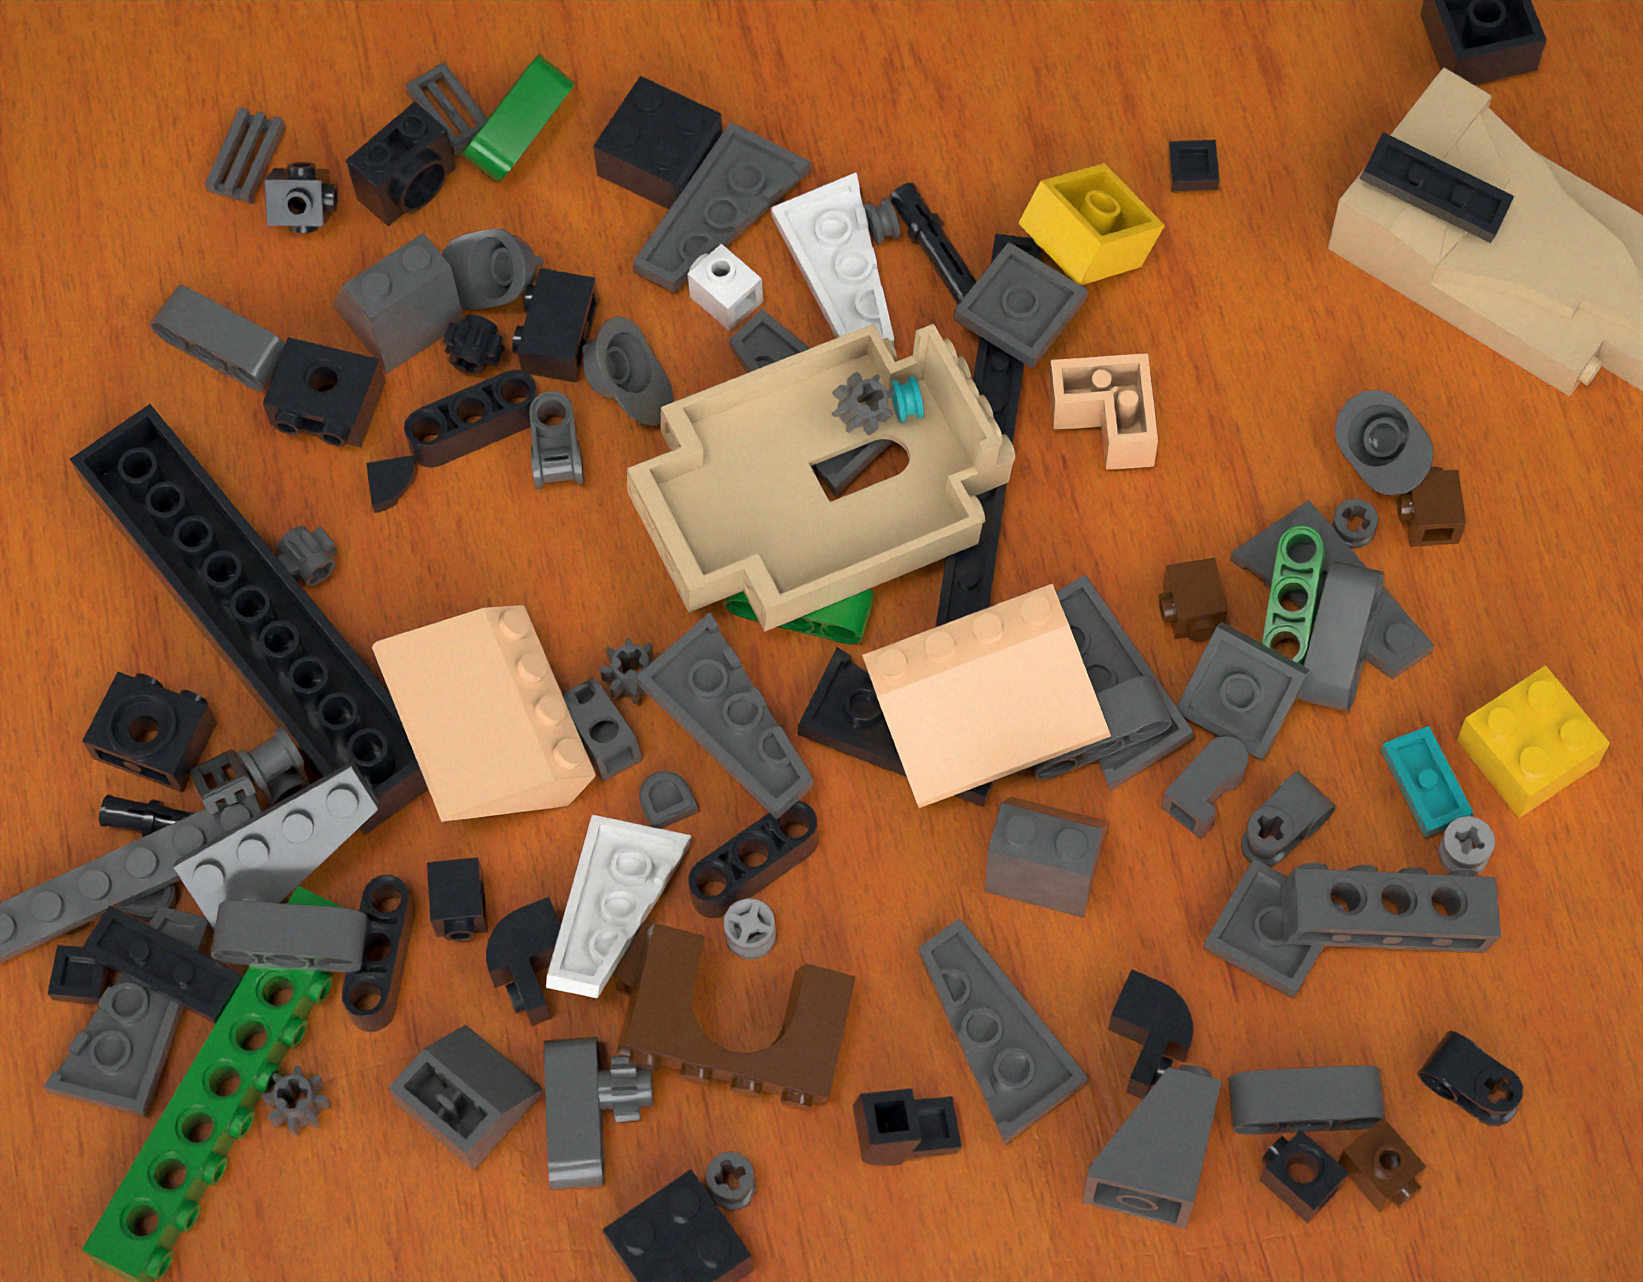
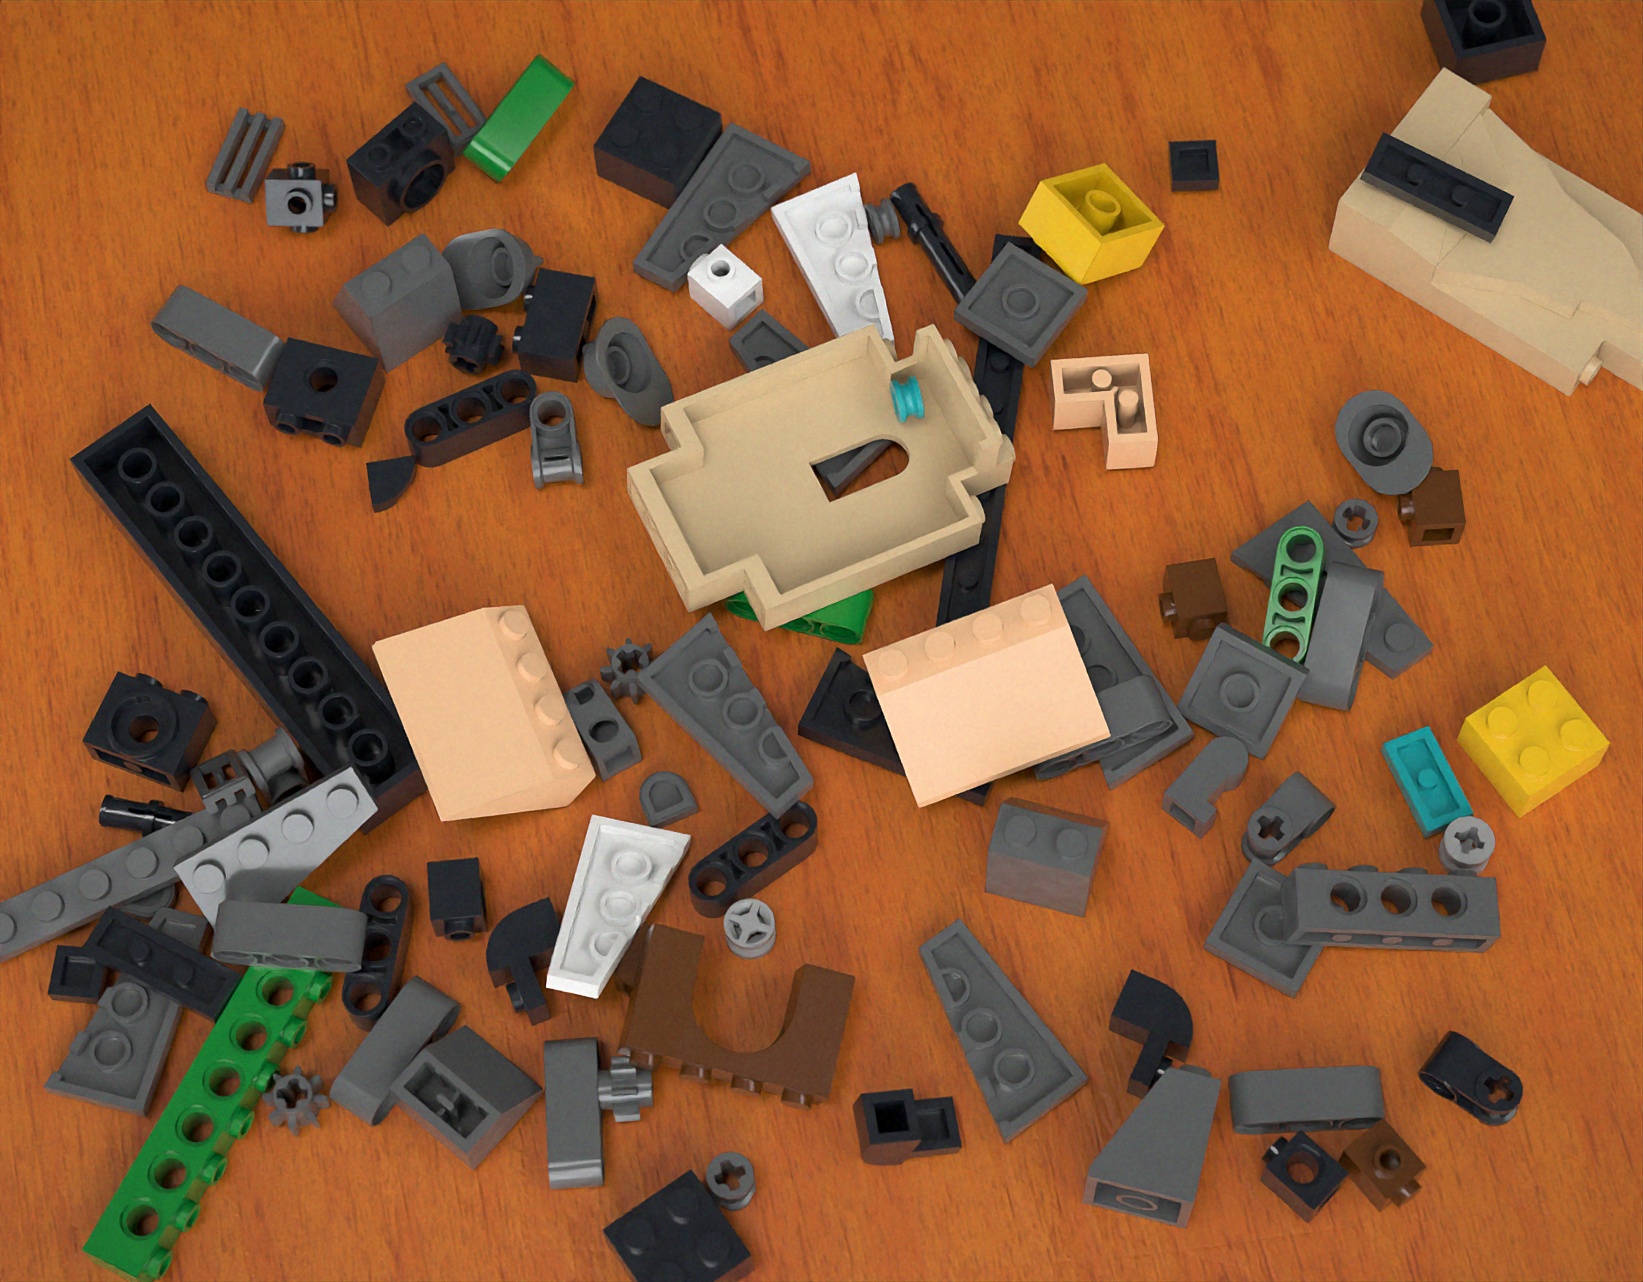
dark grey gear [277,526,338,586] -> none
dark grey gear [831,372,894,435] -> none
none -> dark grey beam [329,976,461,1127]

